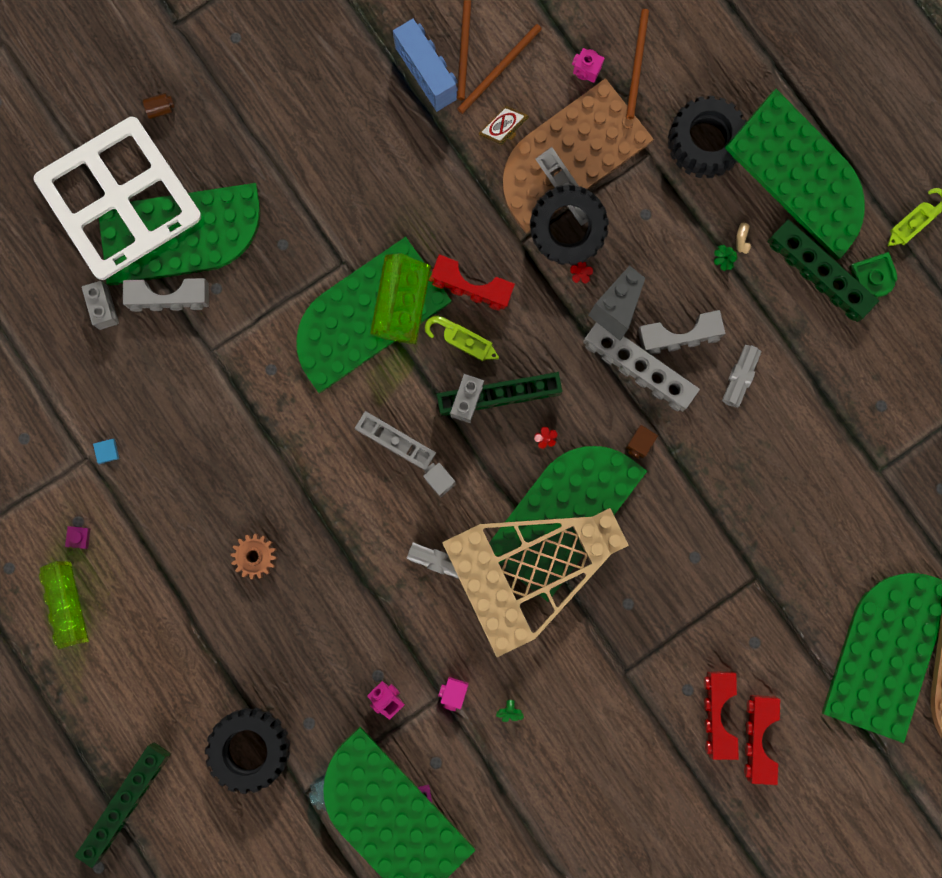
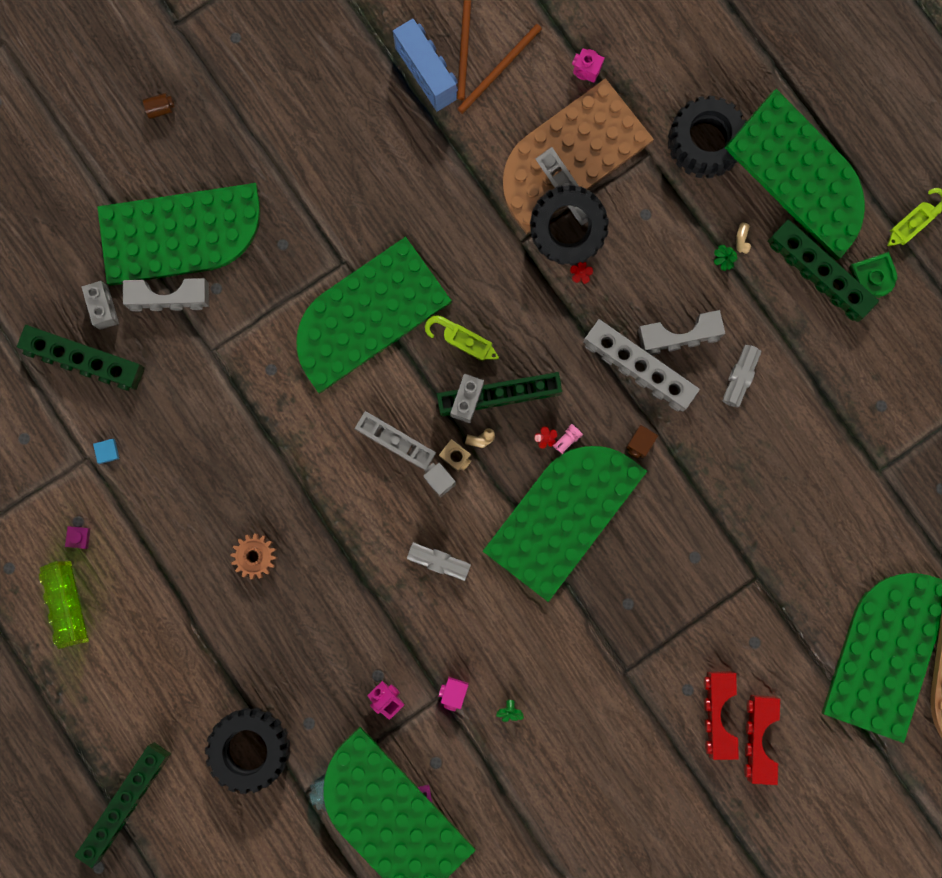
white window [34,117,201,280] -> none
clear neon green slope [370,253,431,344] -> none
red arch [428,254,515,311] -> none
tan wing [442,508,629,657] -> none
piece [478,106,529,145] -> none
dark grey wedge [588,265,645,340] -> none
dark orange piece [626,9,649,120] -> none
none -> dark green brick [16,325,145,391]
none -> tan brick [439,439,471,472]
none -> tan arm [465,428,495,448]
none -> bright pink pin [553,424,583,454]

